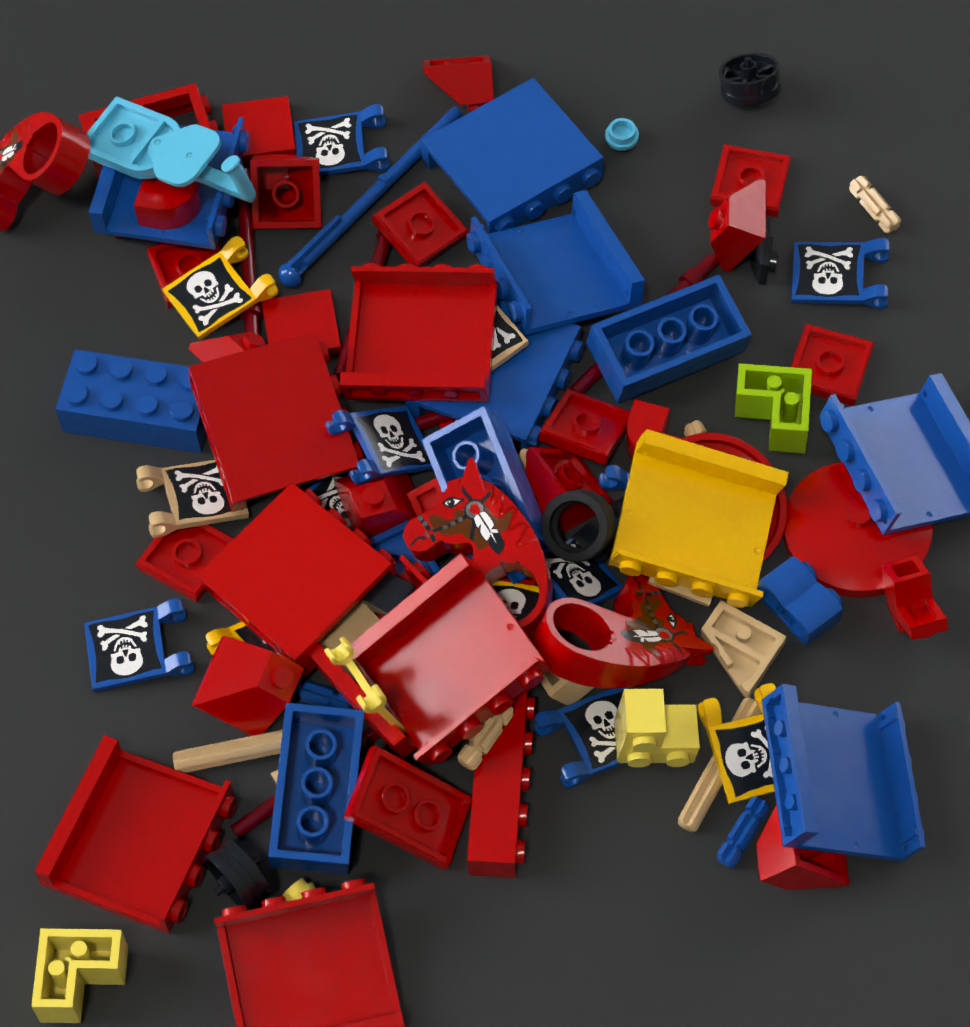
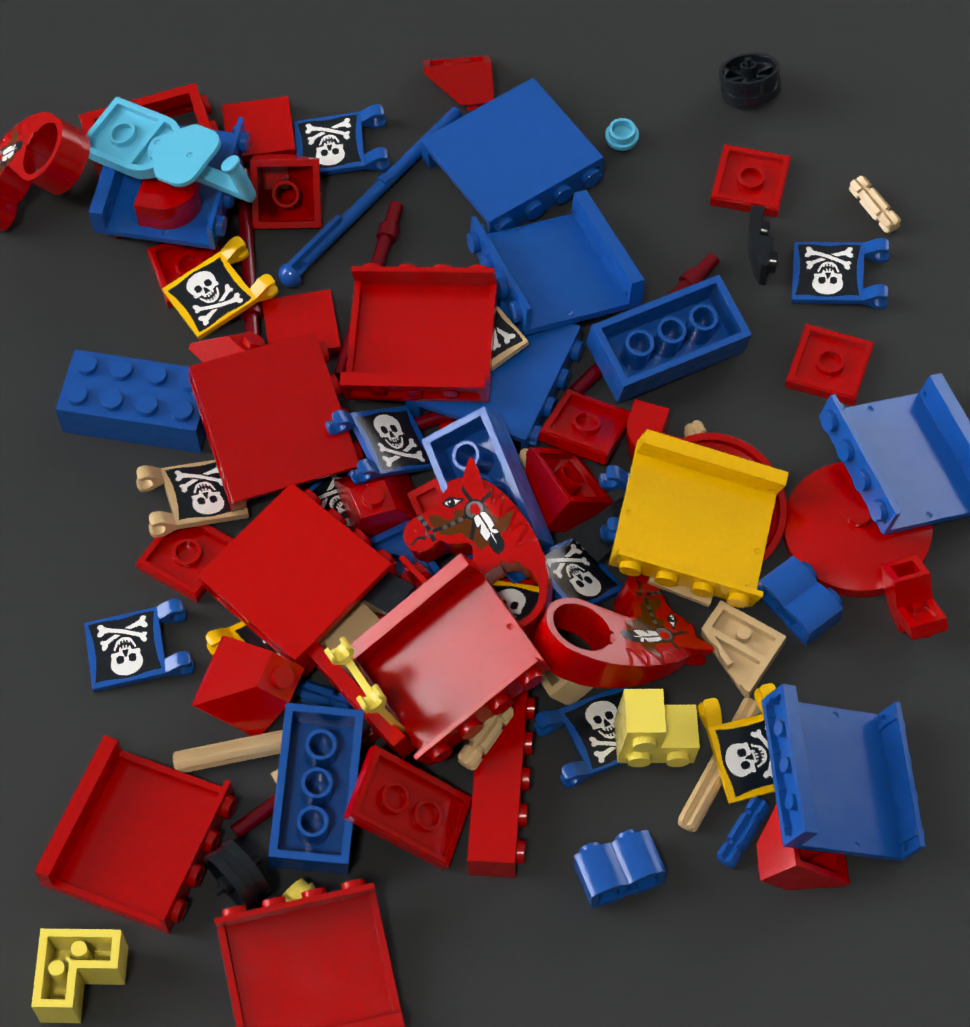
red tile [371,182,469,267] -> none
black tyre [541,489,617,562] -> none
red slope [708,178,766,273] -> none
lime brick [734,363,812,454] -> none
none -> blue brick [574,829,666,908]

